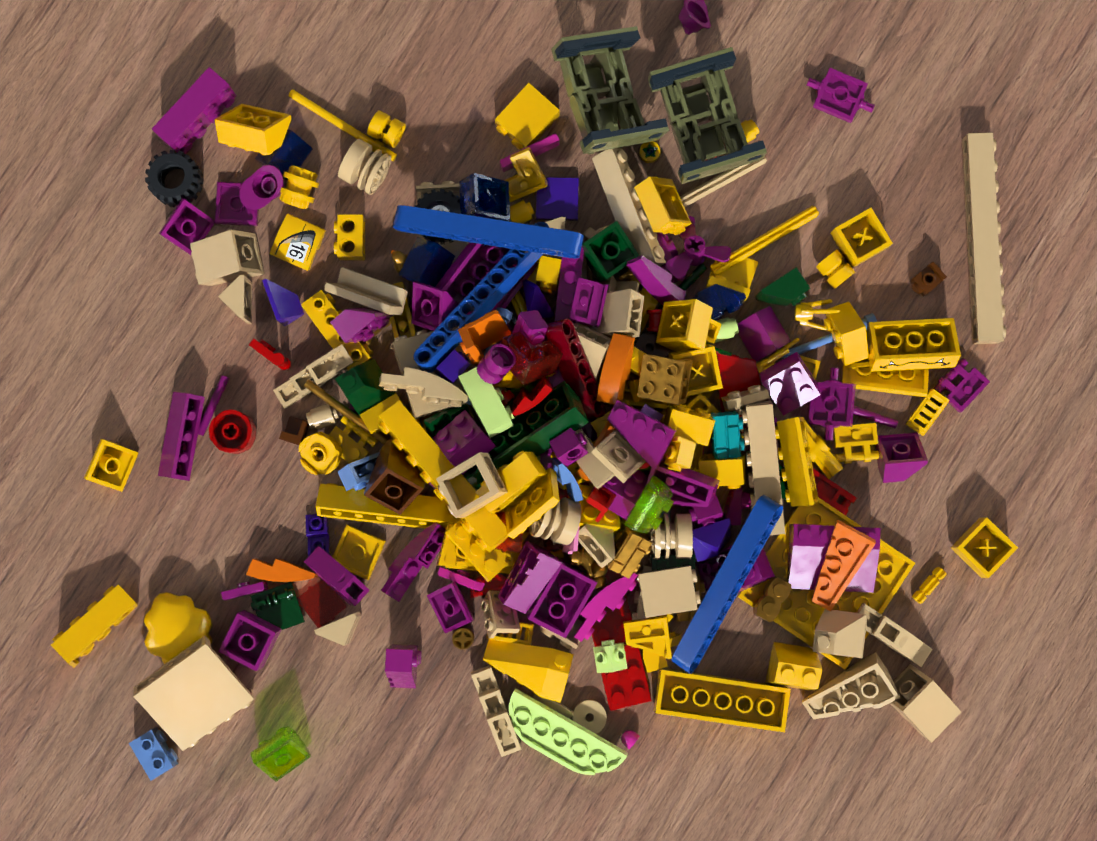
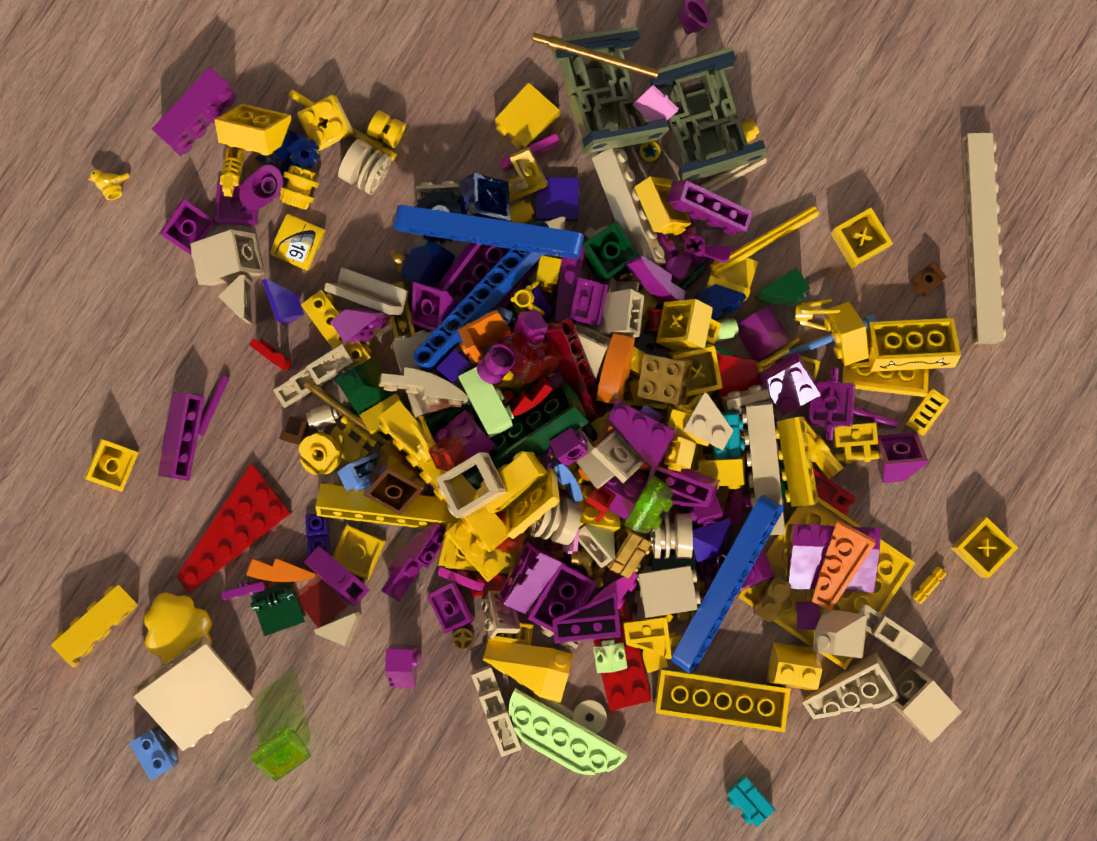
black tyre [145,150,203,207] -> none
red brick [209,410,257,454] -> none
magenta brick [218,610,282,671] -> none
yellow brick [334,215,365,260] -> none
dark pink hinge [621,730,640,750] -> none
magenta plate [806,68,875,123] -> none
yellow wheel [816,250,855,289] -> none
magenta plate [933,358,990,413] -> none
none -> yellow animal [88,170,130,200]
none -> red wing [176,464,292,594]
none -> yellow hinge [220,148,245,197]
none -> clear blue brick [287,133,320,168]
none -> yellow brick [297,95,354,151]
none -> yellow plant [388,415,439,463]
none -> clear red panel [428,436,468,471]
none -> yellow plant [511,280,545,315]
none -> pearl gold bar [532,32,659,78]
none -> magenta wedge [552,592,621,644]
none -> bright pink piece [633,85,679,121]
none -> magenta brick [666,180,753,235]
none -> tan wing [683,391,733,450]
none -> teal brick [725,774,776,827]
none -> magenta sticker [796,602,820,630]

